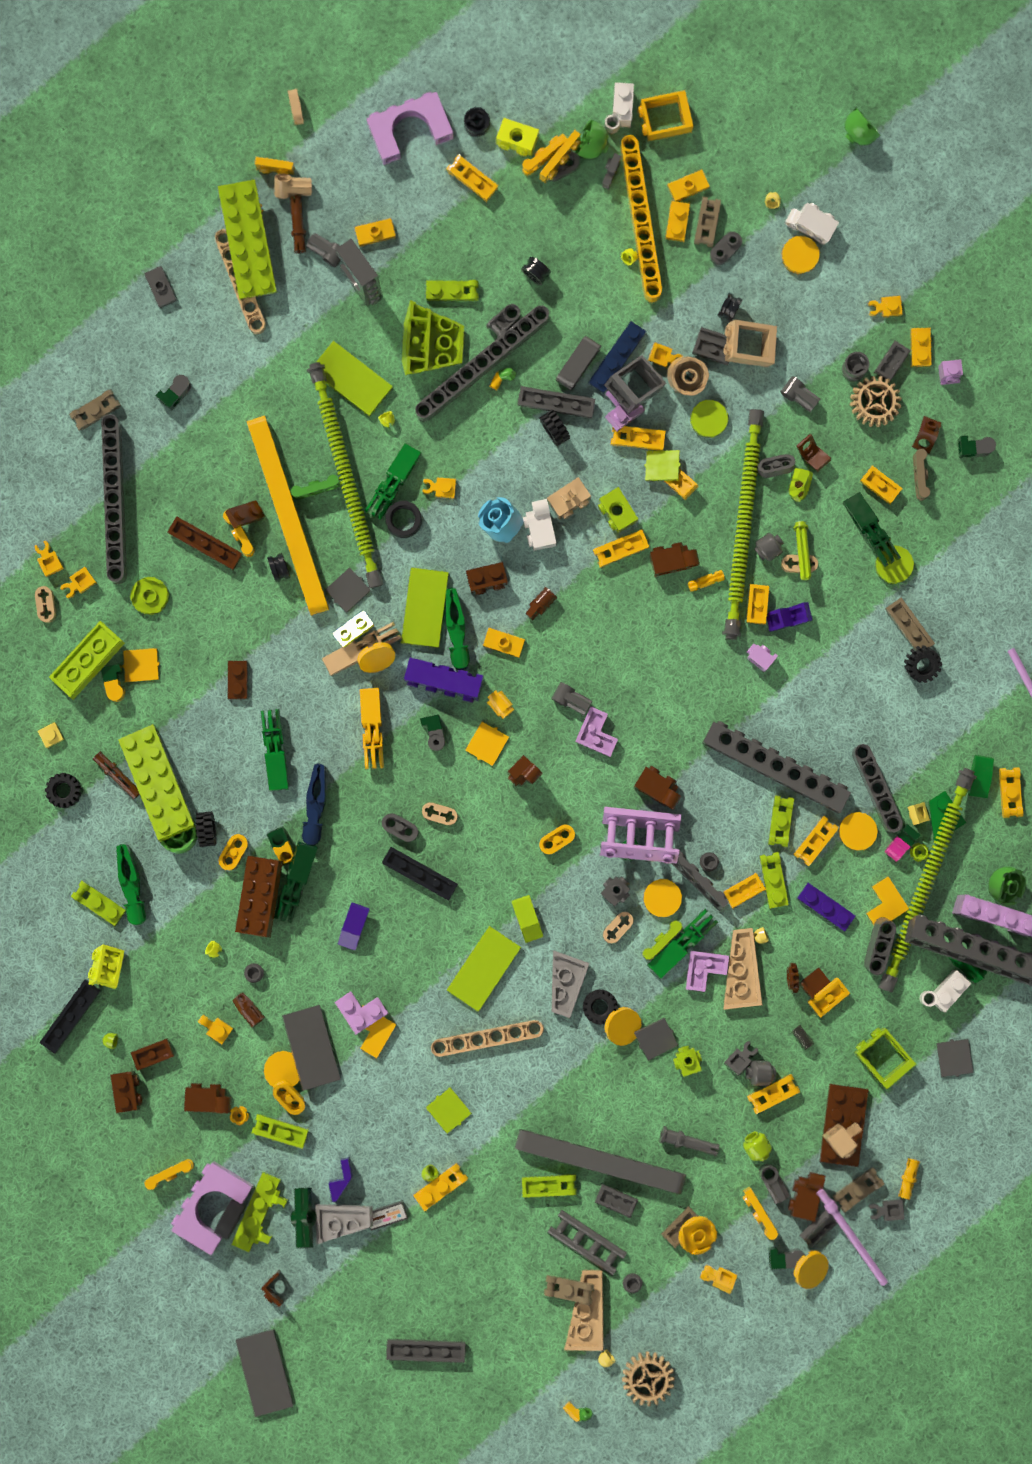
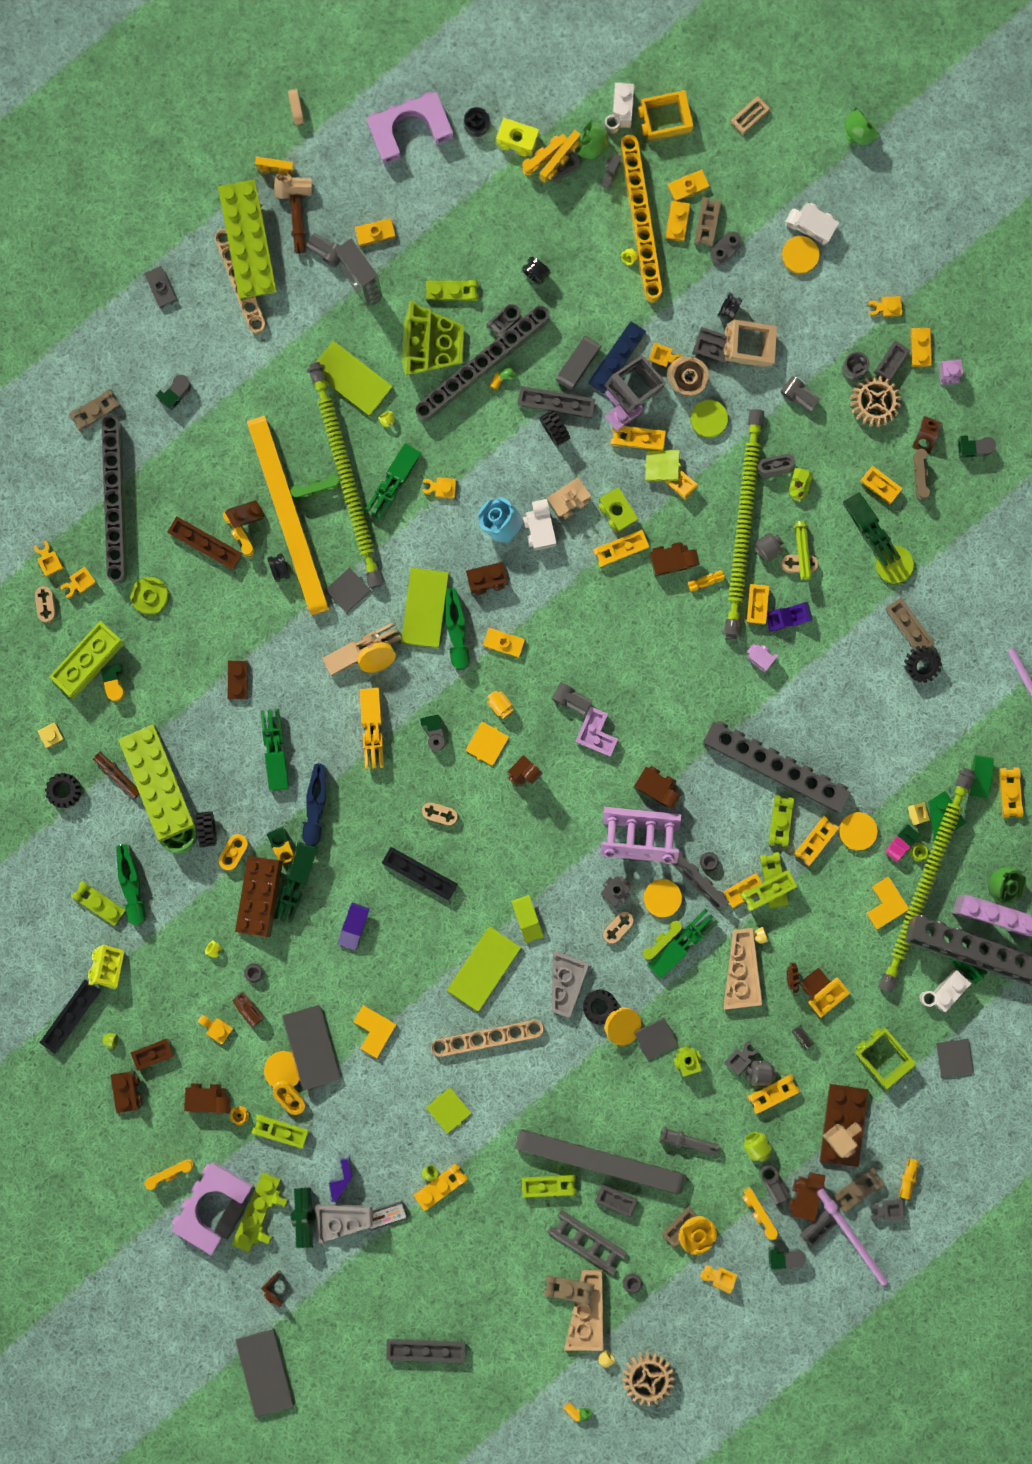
yellow piece [122,648,160,682] -> none
bracket [332,611,374,648] -> none
lavender plate [335,991,388,1035] -> none
dark grey plate [382,813,418,842] -> none
black tyre [386,501,422,538] -> none
dark purple wedge [404,657,484,703] -> none
yellow plate [446,155,499,202] -> none
reddish brown hinge [526,587,557,621] -> none
yellow plate [539,825,575,854] -> none
lavender plate [686,951,729,992] -> none
light yellow hinge [765,192,781,209] -> none
yellow tile [794,1251,829,1289] -> none
reddish brown bracket [796,434,832,472] -> none
dark purple plate [797,883,856,932] -> none
dark grey beam [852,744,903,833] -> none
dark grey beam [864,917,896,975] -> none
none -> tan tile [730,96,771,136]
none -> lime plate [740,869,798,911]

